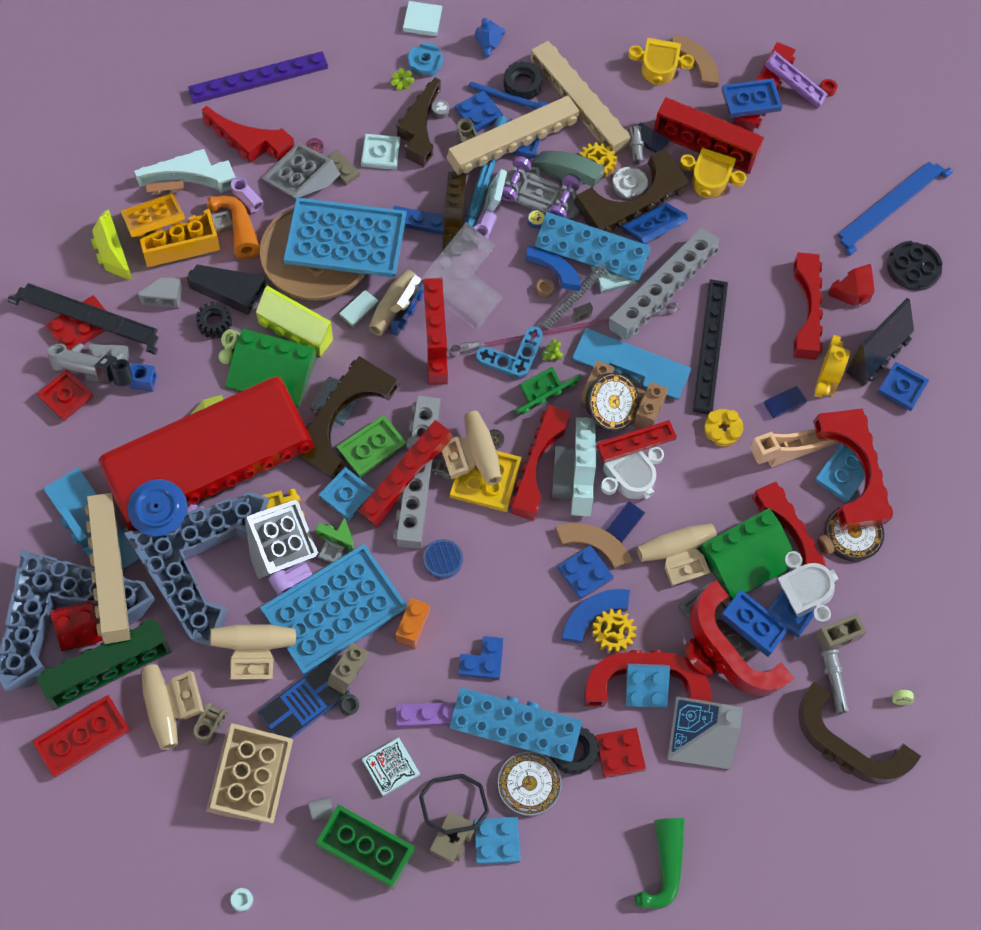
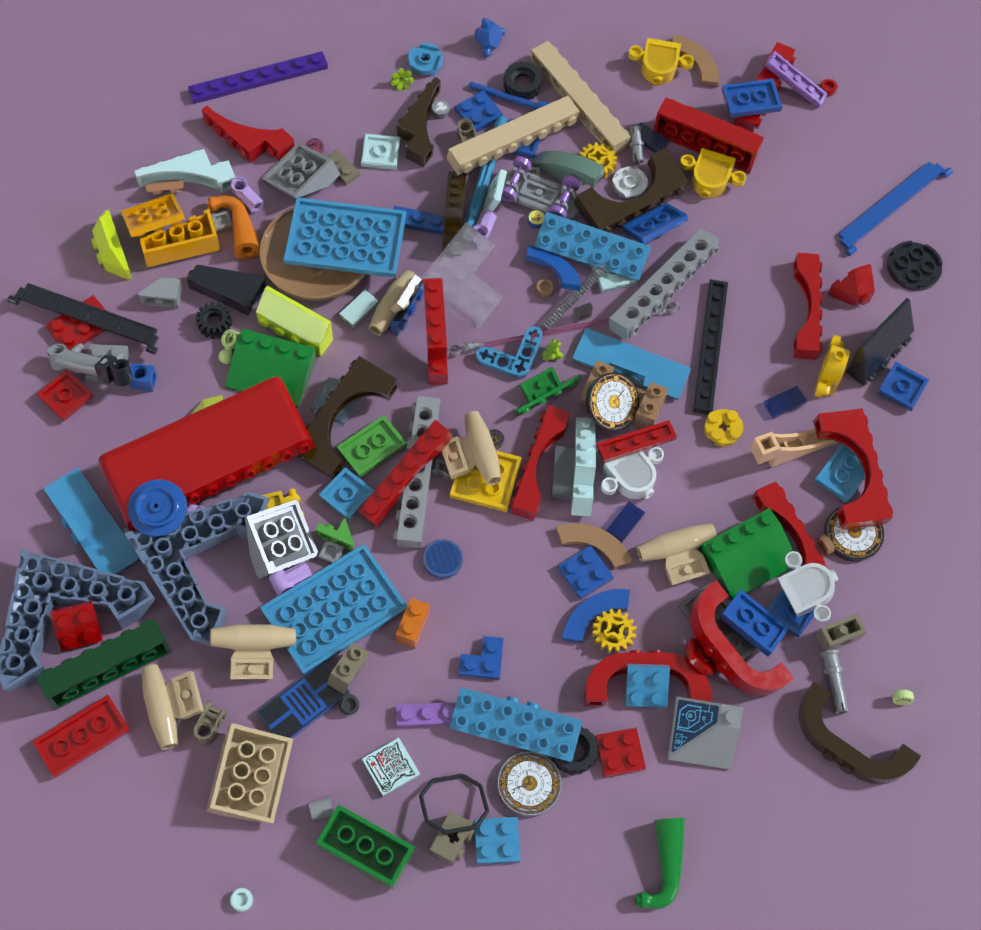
tan brick [84,493,130,644] -> none
light aqua tile [403,1,442,36] -> none

